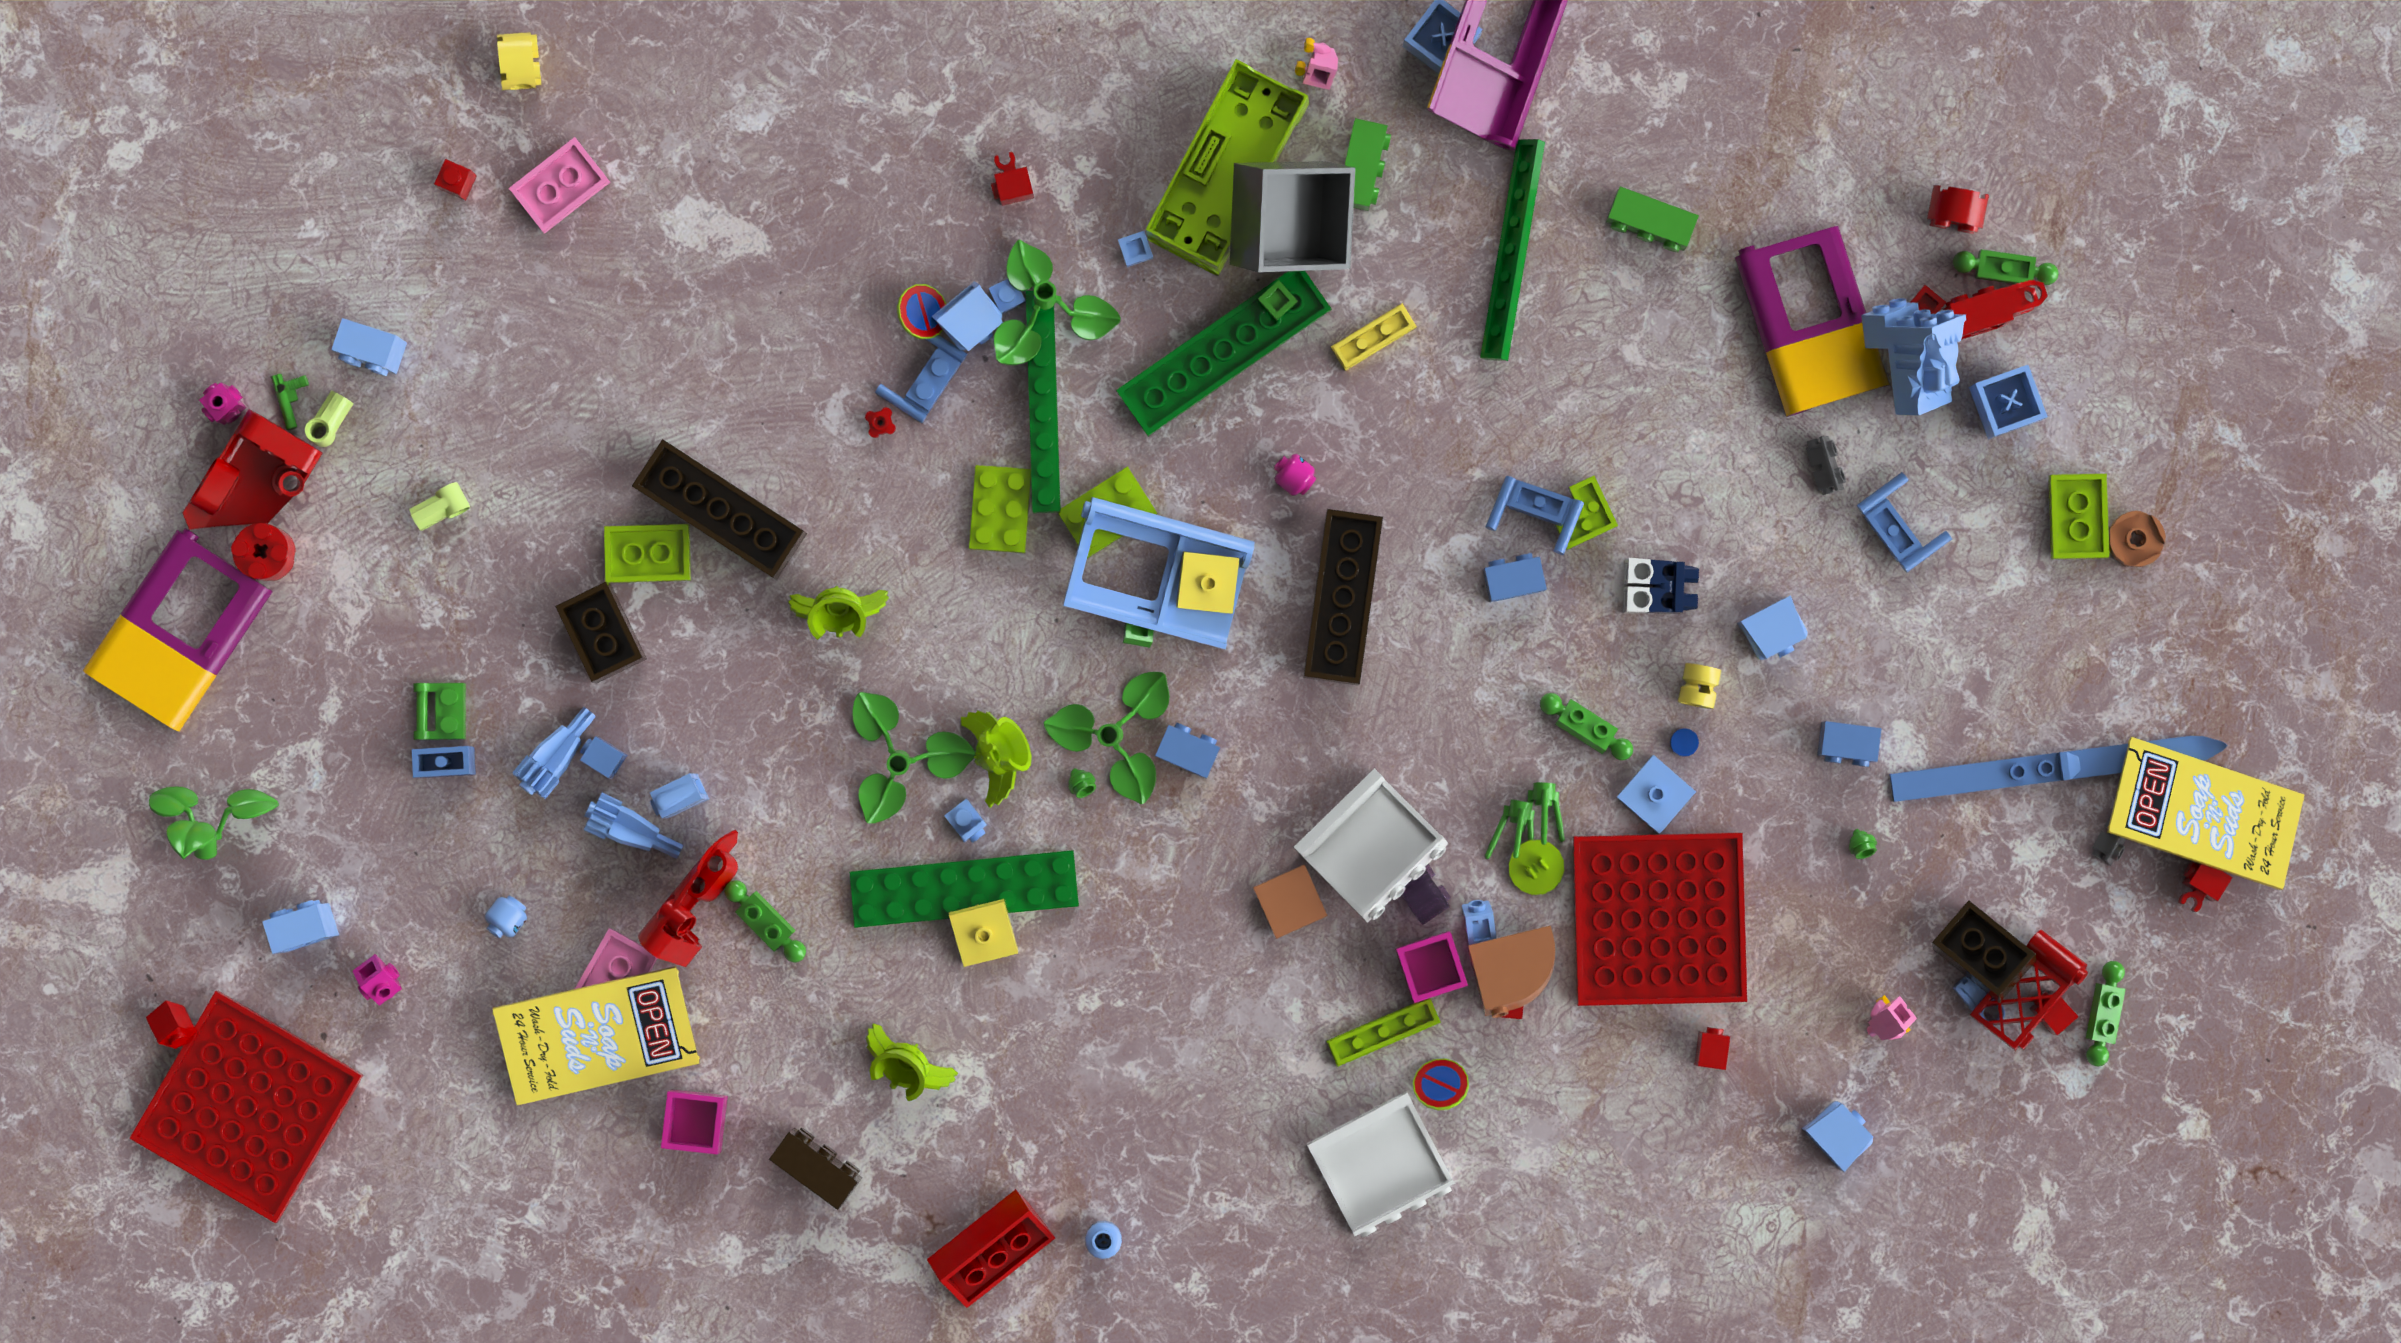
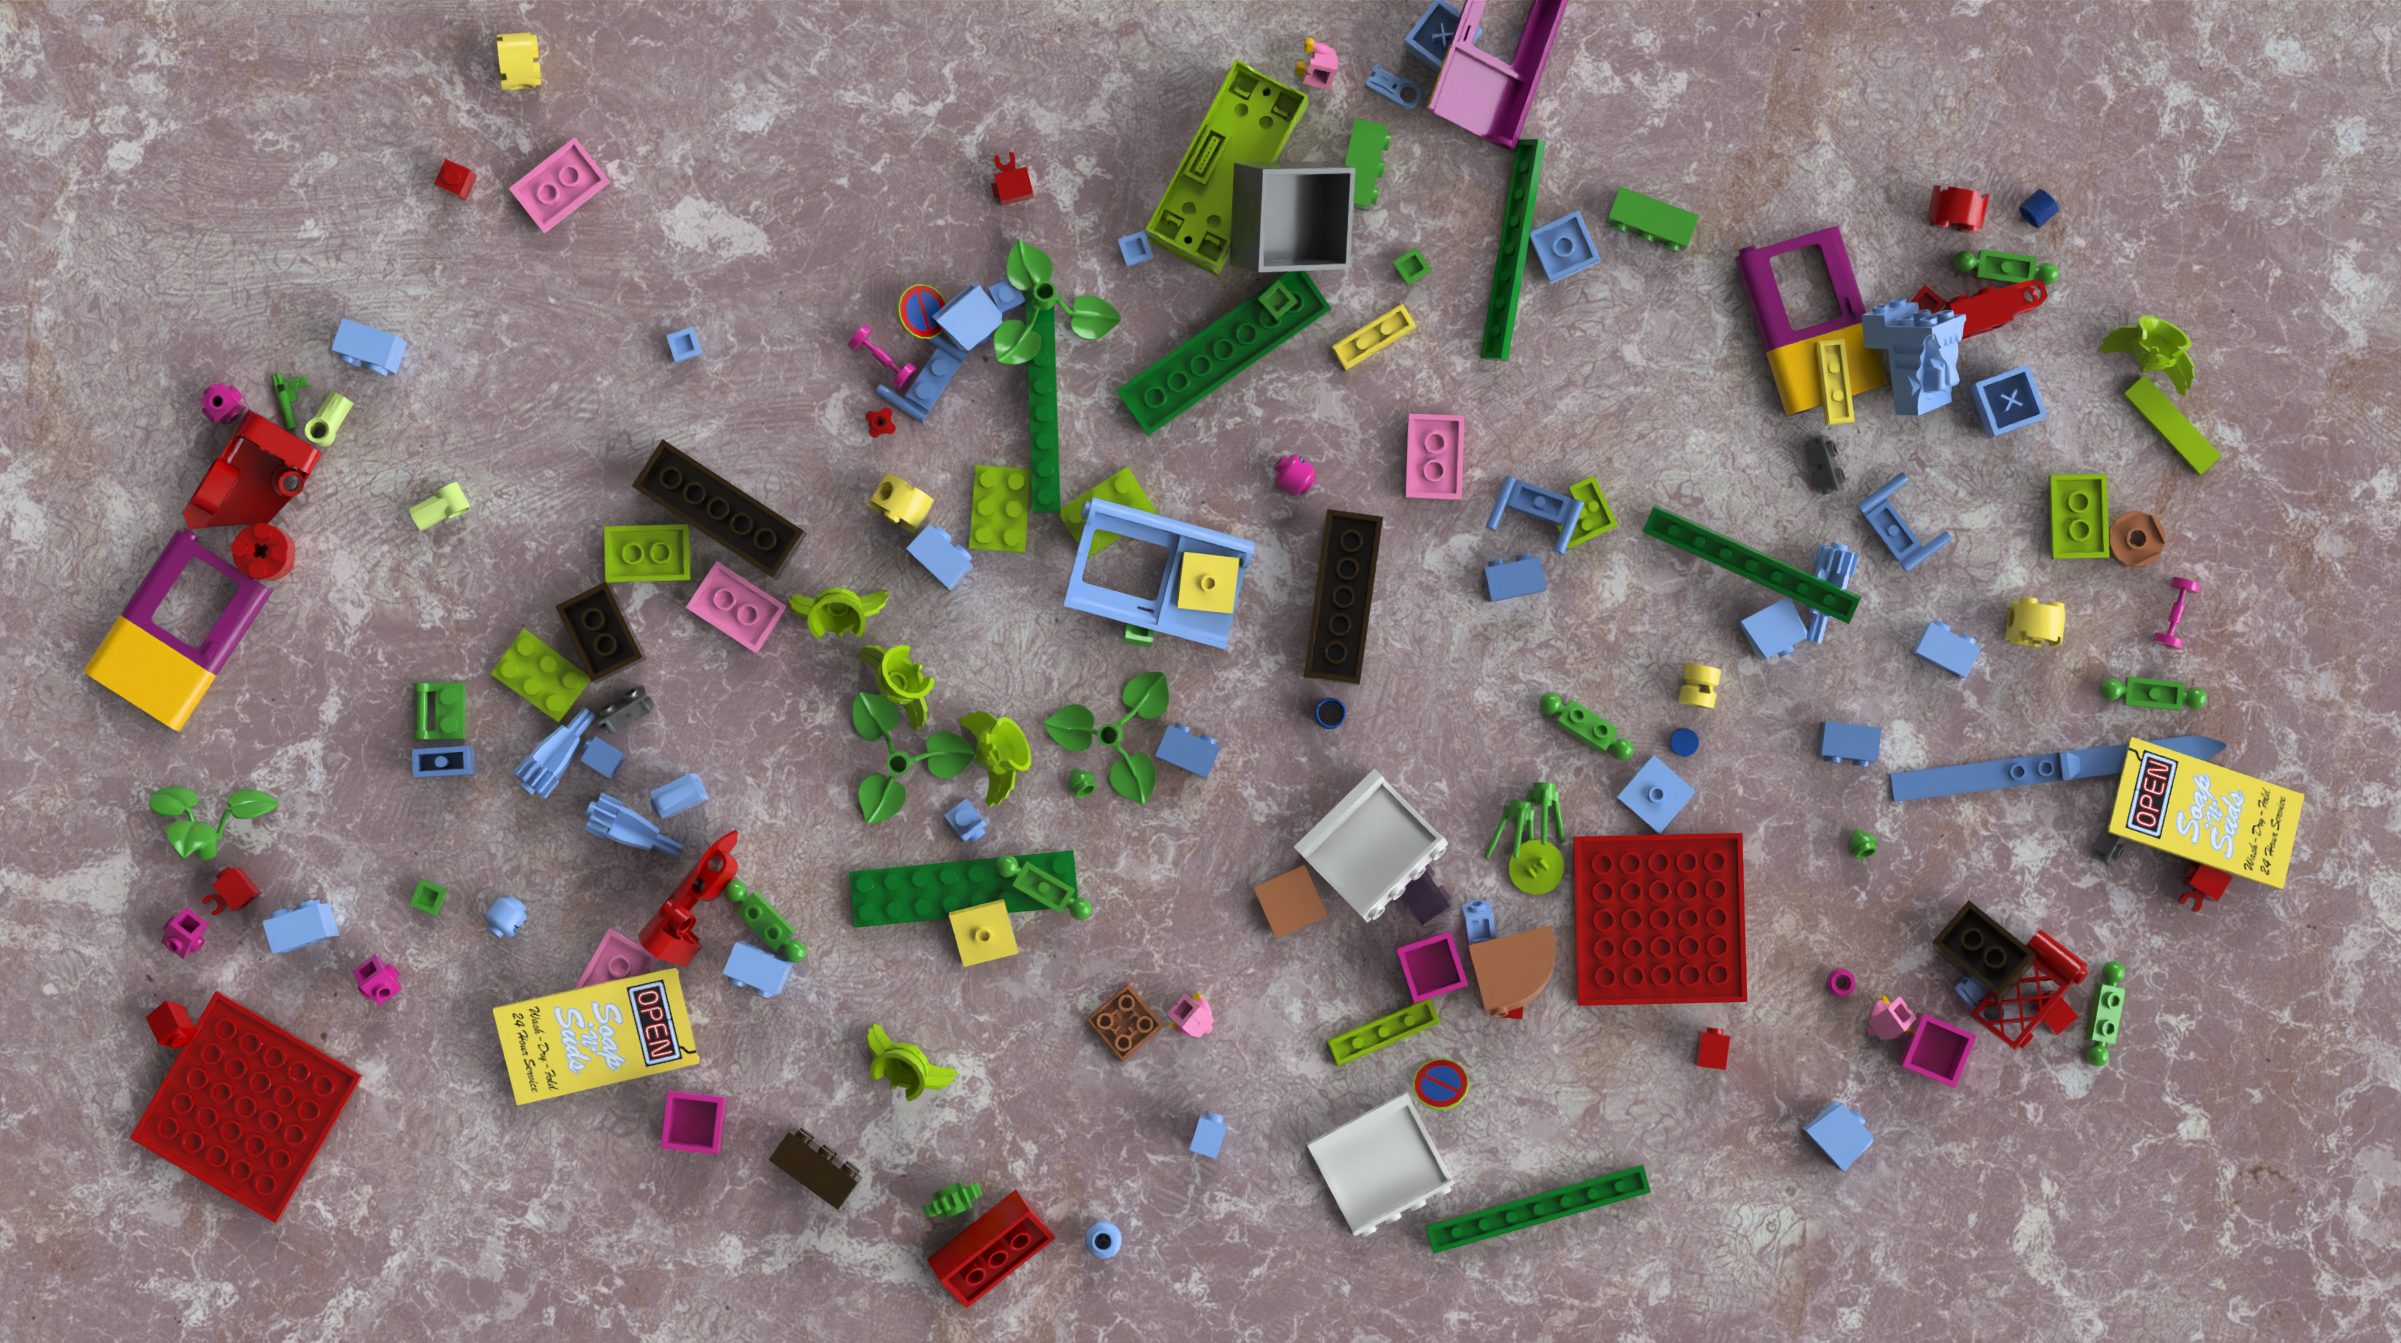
dark blue hips [1623,558,1699,614] -> none
none -> dark pink brick [161,907,209,959]
none -> red brick [202,867,261,916]
none -> bright green plate [410,879,448,916]
none -> lime plate [490,628,591,723]
none -> flat silver hinge [596,686,655,735]
none -> light blue plate [666,327,703,363]
none -> bright pink plate [686,561,788,654]
none -> light blue brick [722,941,794,998]
none -> dark pink wheel [848,324,917,390]
none -> lime helmet [857,645,935,731]
none -> light yellow brick [866,472,934,534]
none -> light blue brick [906,524,974,591]
none -> bright green gear [921,1181,983,1220]
none -> bright green plate [996,855,1092,920]
none -> nougat tile [1085,983,1165,1062]
none -> bright pink piece [1167,992,1214,1038]
none -> light blue brick [1189,1111,1227,1159]
none -> blue piece [1315,698,1346,729]
none -> light blue piece [1366,64,1421,109]
none -> bright green plate [1393,247,1432,287]
none -> bright pink plate [1405,414,1465,500]
none -> green plate [1425,1164,1651,1254]
none -> light blue plate [1529,210,1601,285]
none -> green plate [1643,505,1862,624]
none -> light blue piece [1807,542,1859,643]
none -> light yellow tile [1815,339,1855,426]
none -> dark pink plate [1827,969,1855,997]
none -> dark pink piece [1897,1012,1976,1088]
none -> light blue brick [1911,620,1981,679]
none -> light yellow brick [2005,597,2066,648]
none -> blue piece [2019,189,2059,228]
none -> lime helmet [2099,316,2195,395]
none -> bright green plate [2100,677,2207,711]
none -> lime tile [2122,374,2221,476]
none -> dark pink wheel [2153,577,2200,649]

